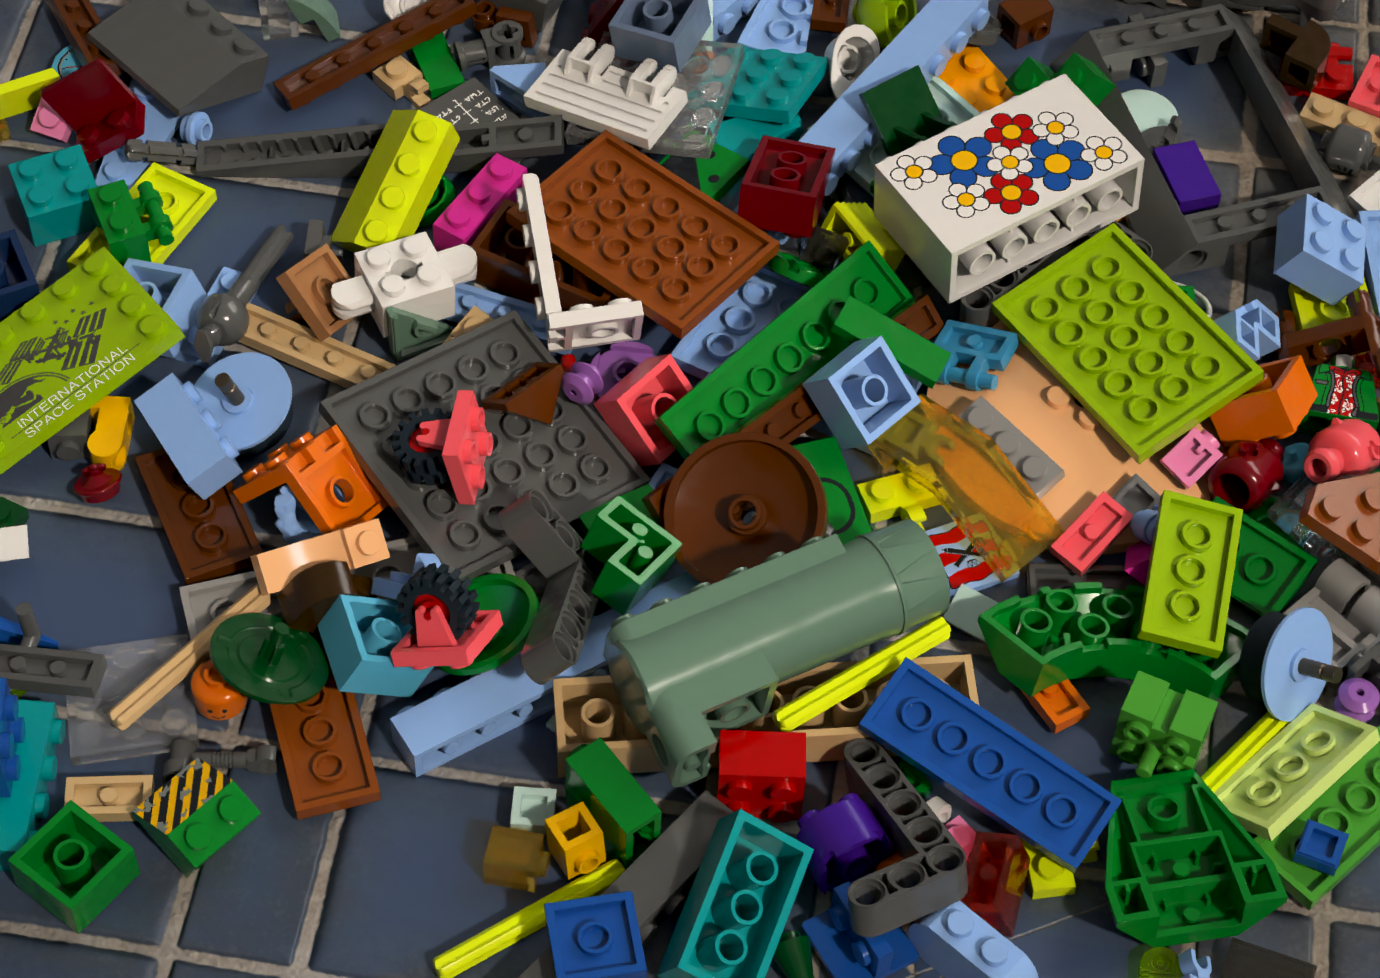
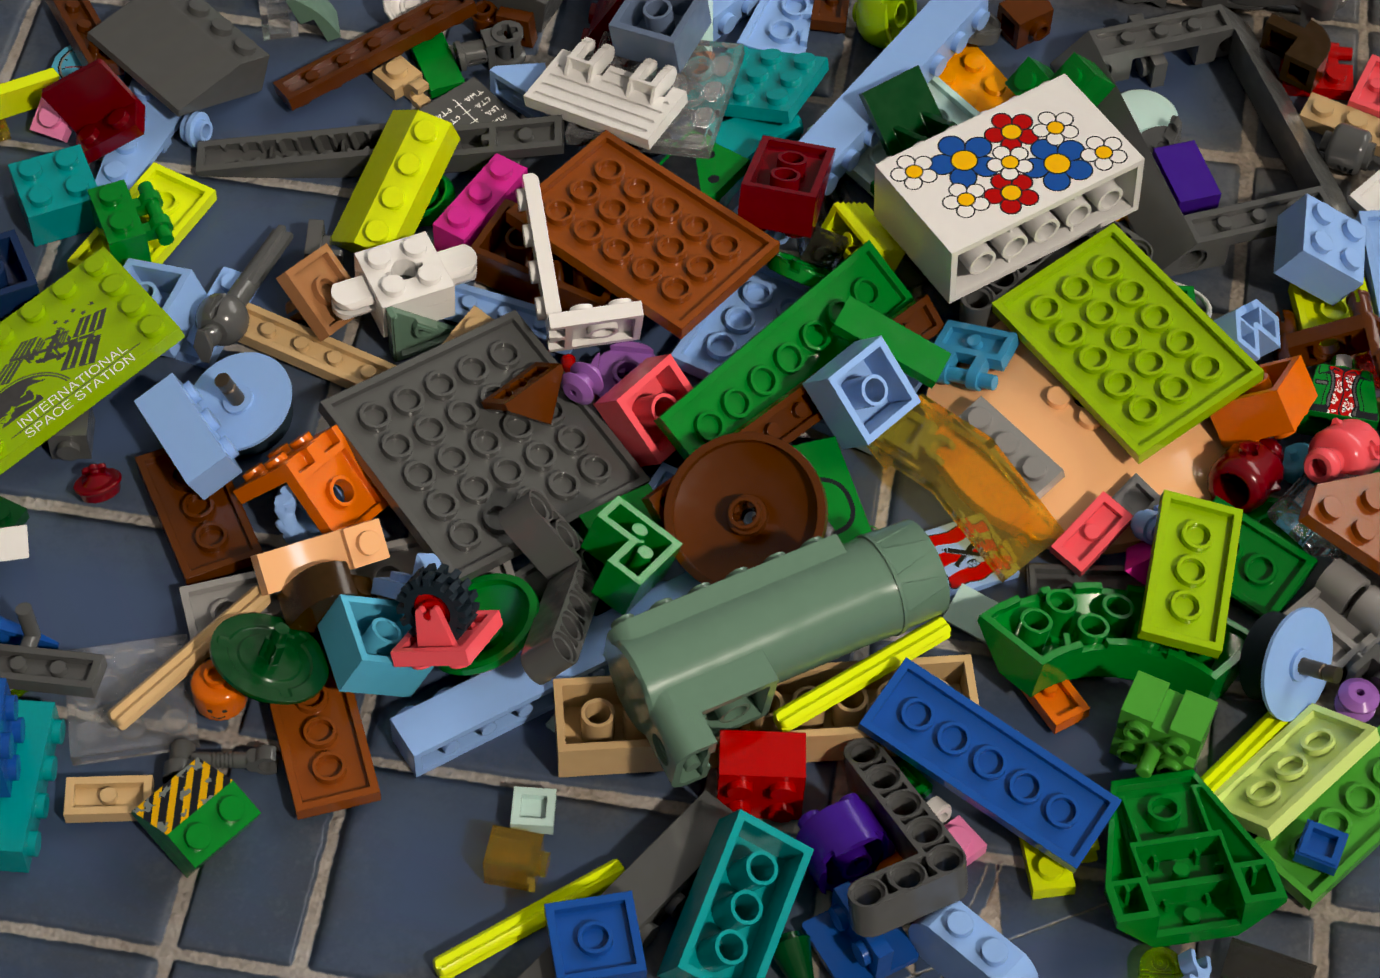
green brick [8,800,140,934] -> none
yellow leg [87,396,135,471] -> none
dark grey axle [124,139,198,166] -> none
coral plate [391,390,493,505] -> none
yellow brick [544,801,606,880] -> none
green brick [565,737,662,870] -> none
white piece [824,24,880,99] -> none
neon yellow plate [856,465,945,531] -> none
clear red brick [960,831,1031,937] -> none
bright pink bracket [1159,427,1223,490] -> none

